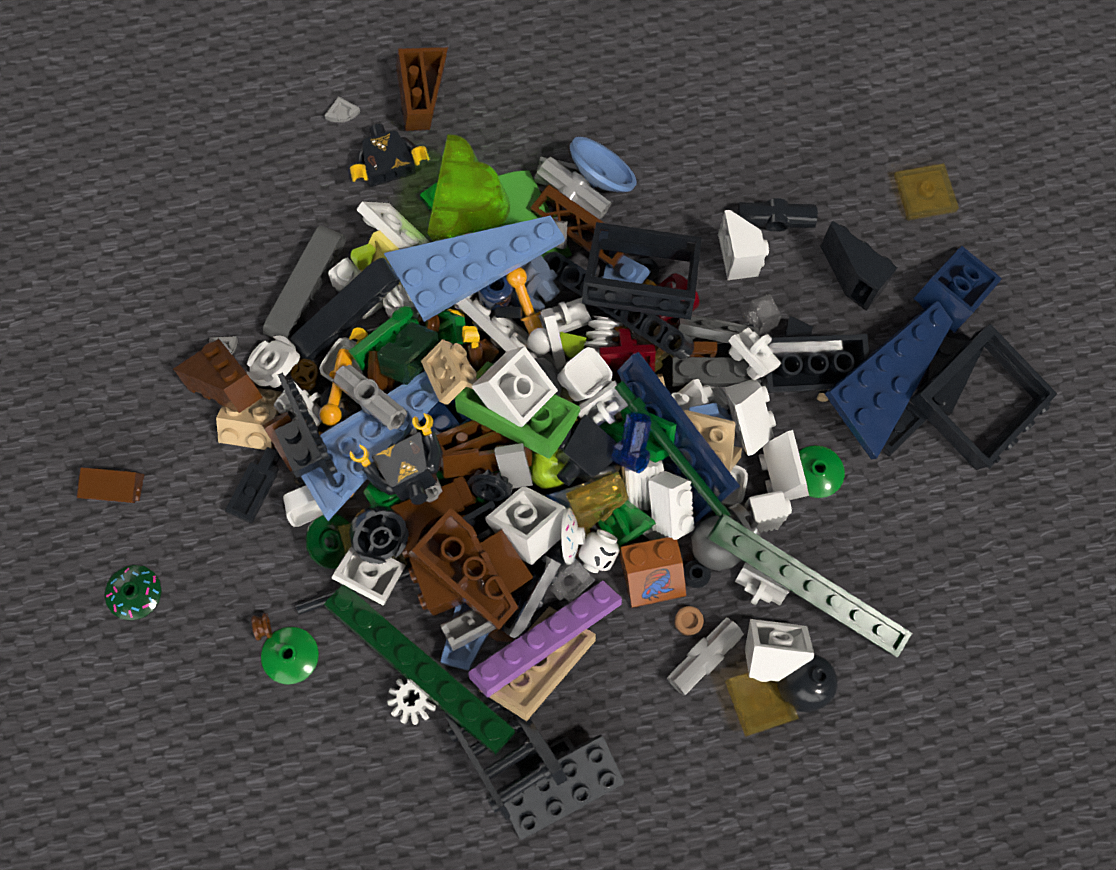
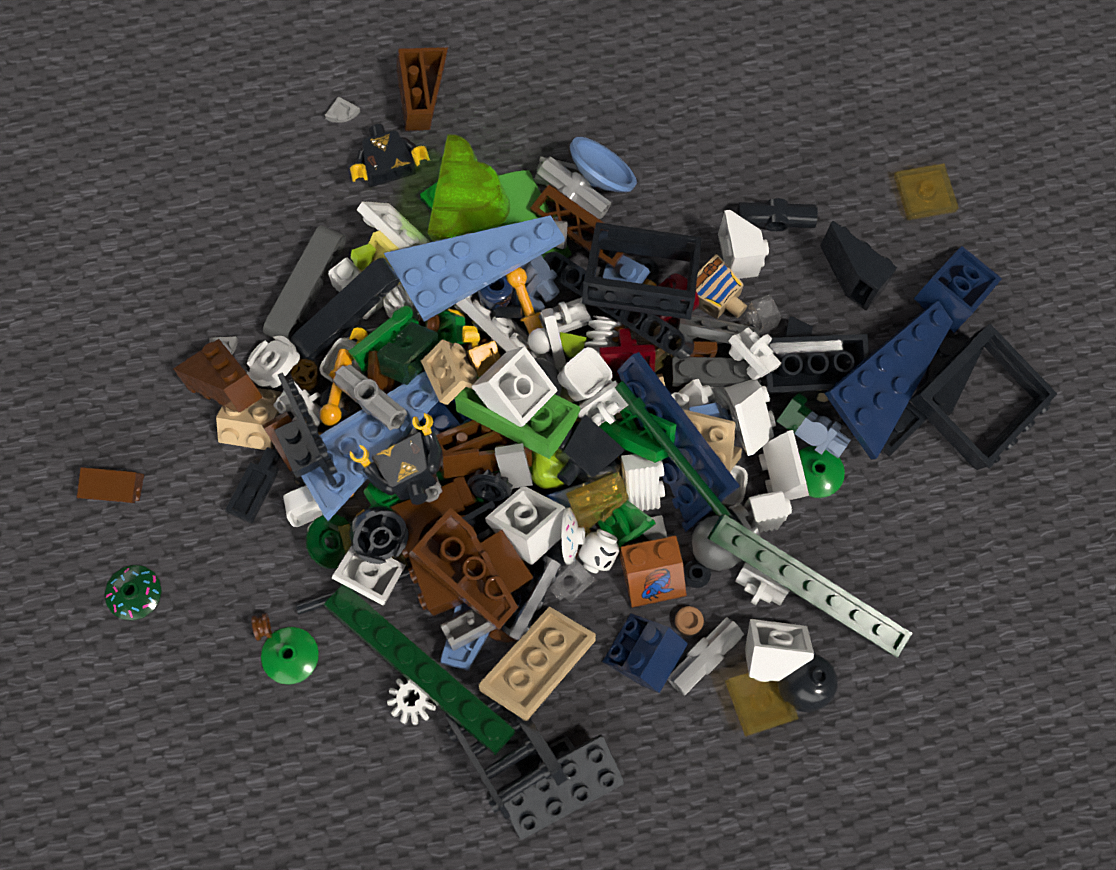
medium lavender plate [469,581,622,698] -> none
clear blue piece [612,412,652,474] -> none
white brick [649,471,694,539] -> none
none -> tile [467,341,501,377]
none -> dark blue slope [602,613,688,693]
none -> torso [696,254,747,319]
none -> sand blue hips [776,393,851,458]

